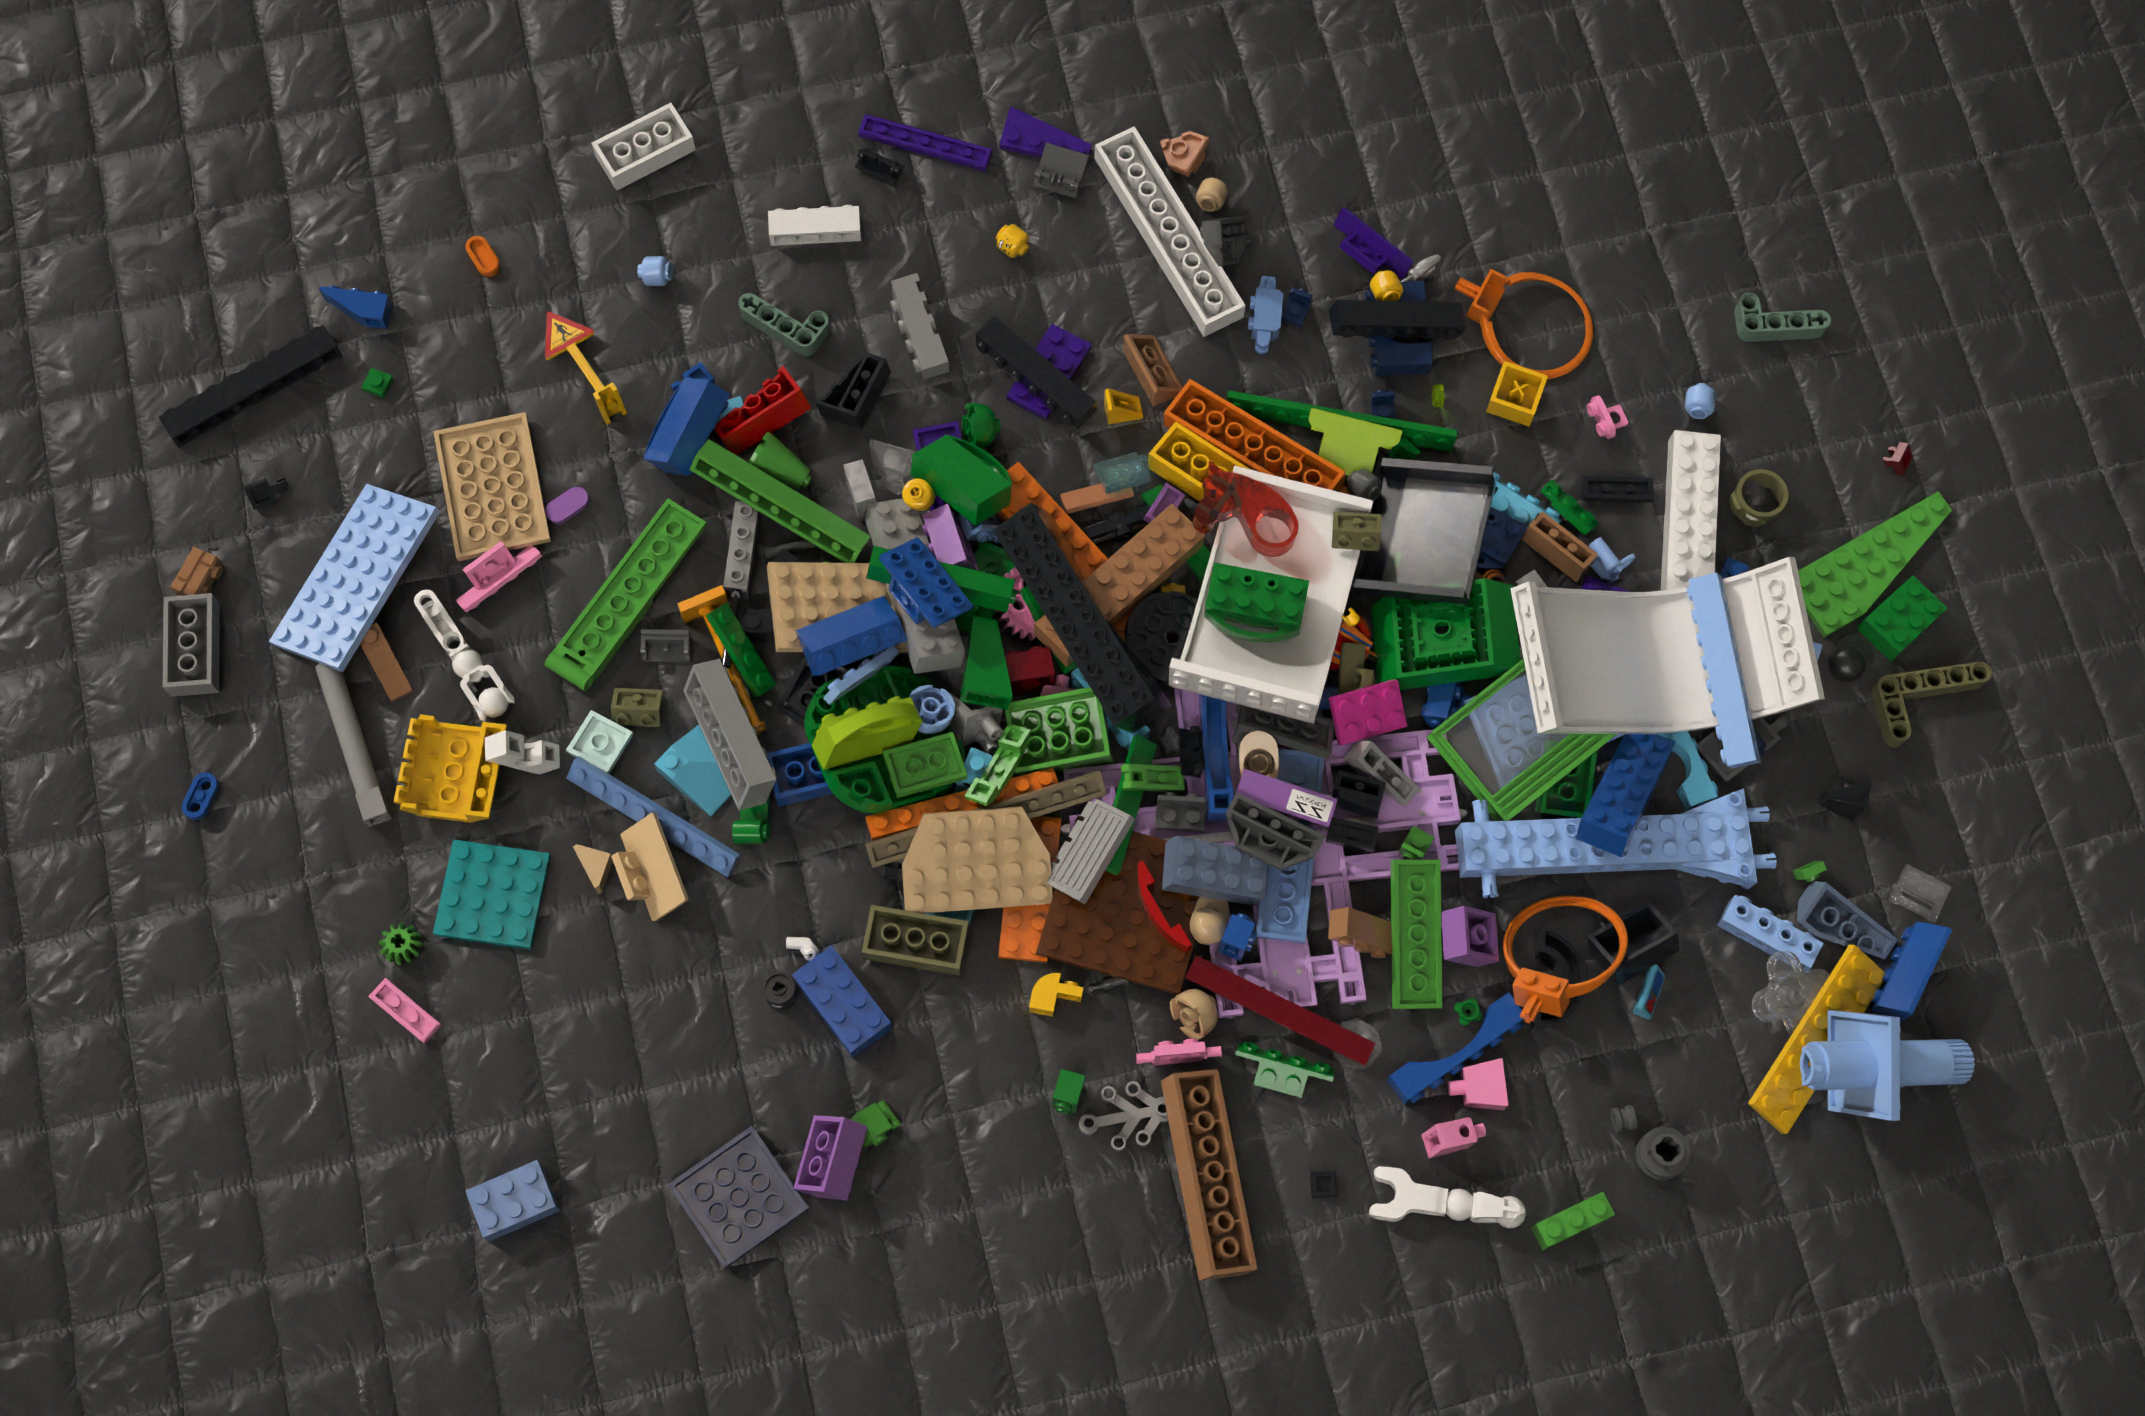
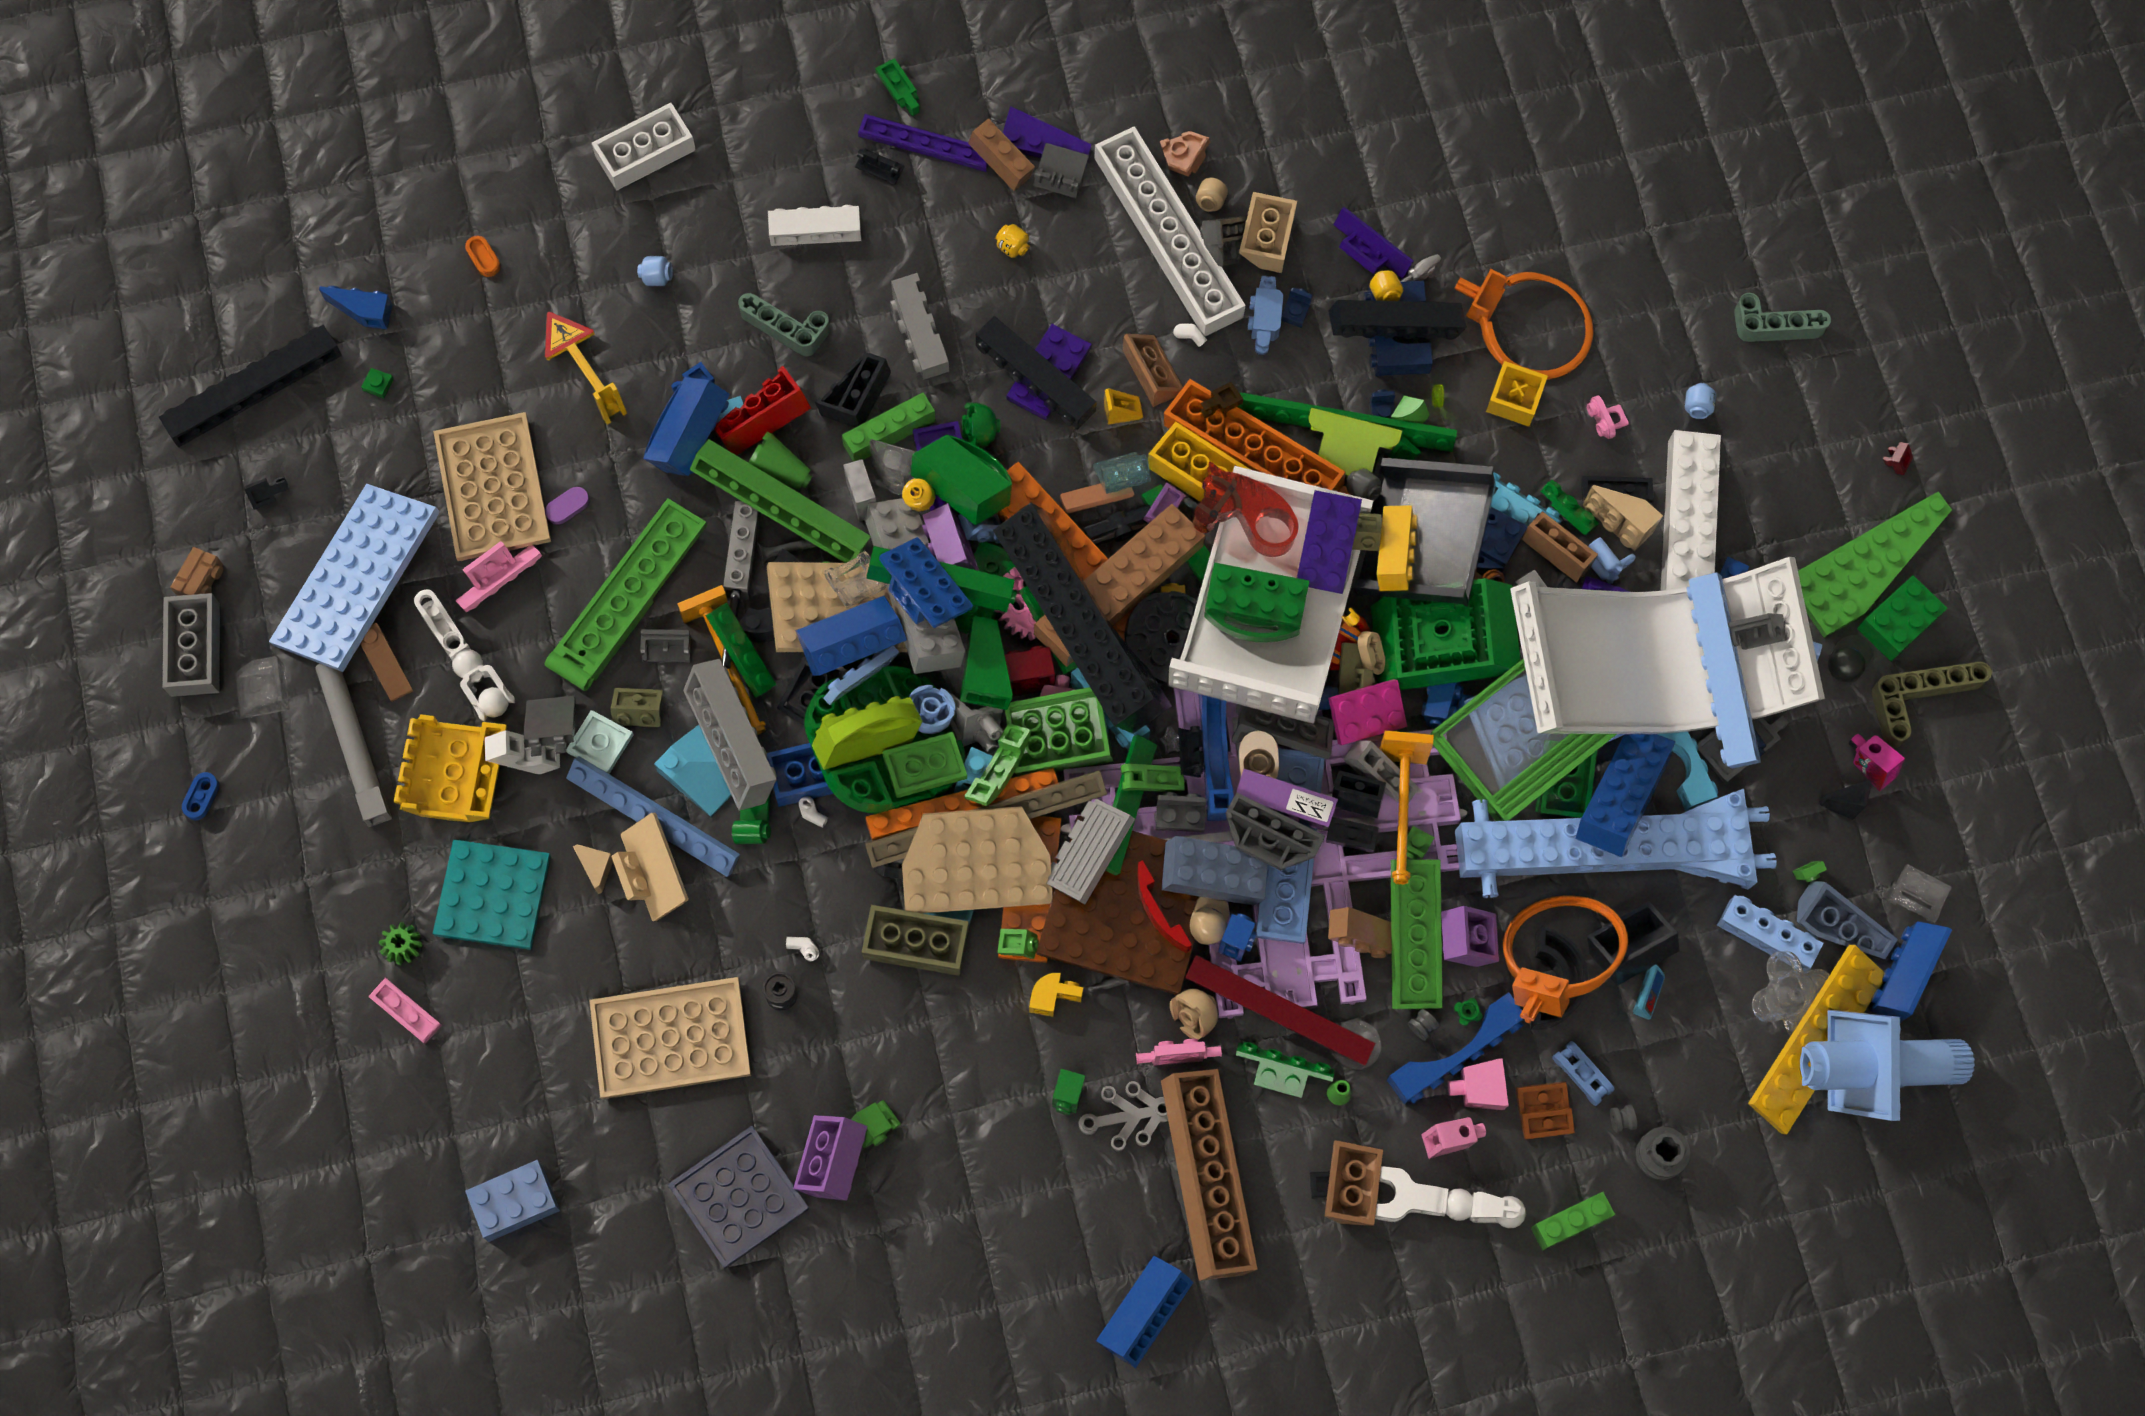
blue brick [792,945,892,1059] -> none
olive piece [1729,469,1789,527] -> none
none -> clear slope [235,656,290,719]
none -> dark grey tile [524,695,576,757]
none -> tan plate [589,977,751,1099]
none -> white arm [799,796,828,828]
none -> clear plate [824,551,887,608]
none -> bright green brick [842,392,936,462]
none -> green hinge [875,58,920,117]
none -> medium nougat brick [968,118,1035,191]
none -> bright green bracket [997,929,1039,959]
none -> blue brick [1096,1256,1194,1368]
none -> white arm [1173,324,1207,347]
none -> dark brown plate [1200,382,1243,418]
none -> tan slope [1239,192,1297,273]
none -> dark purple plate [1297,490,1362,594]
none -> medium nougat slope [1325,1140,1383,1226]
none -> bright green cone [1327,1080,1352,1105]
none -> tan beam [1357,631,1386,675]
none -> yellow brick [1377,505,1418,591]
none -> light orange tile [1380,731,1434,885]
none -> bright green brick [1391,396,1430,424]
none -> dark grey wheel [1408,1009,1439,1041]
none -> dark orange slope [1515,1081,1575,1139]
none -> medium blue plate [1552,1041,1615,1106]
none -> tan slope [1583,485,1663,551]
none -> dark grey hinge [1728,613,1787,650]
none -> dark pink torso [1848,734,1905,792]

